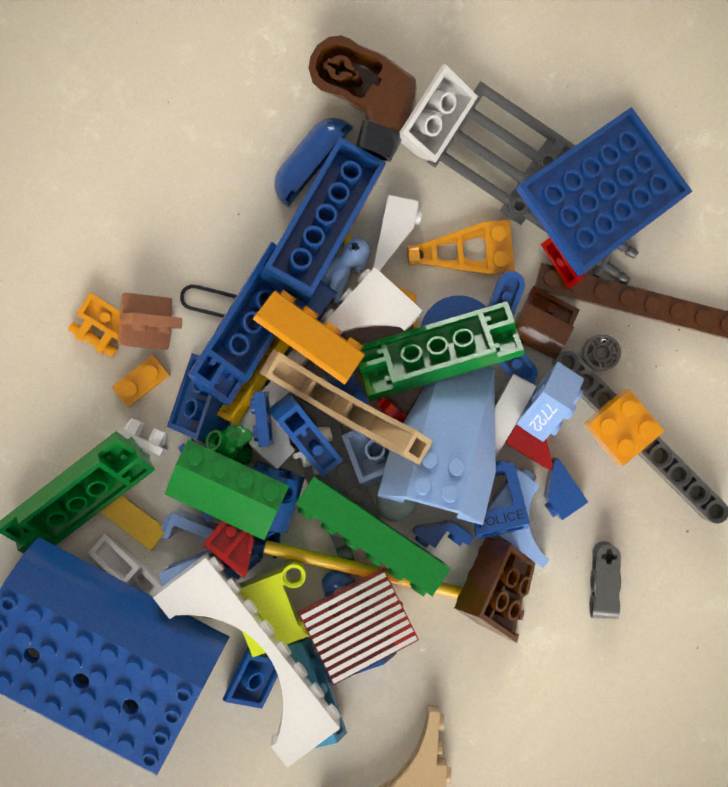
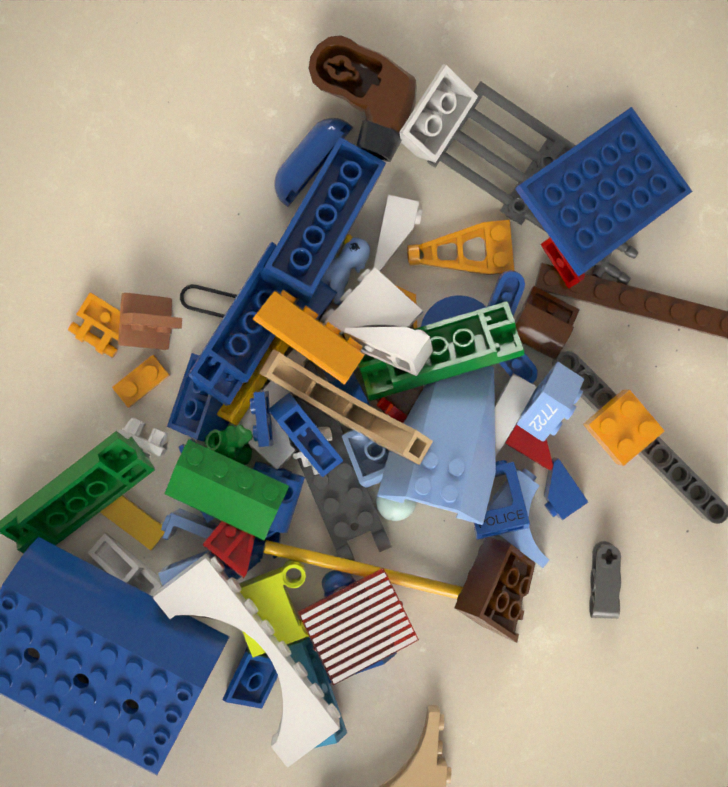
green brick [296,476,451,597] -> none
blue slope [412,520,475,548] -> none
wheel [582,335,621,371] -> none
none -> white slope [344,327,433,376]

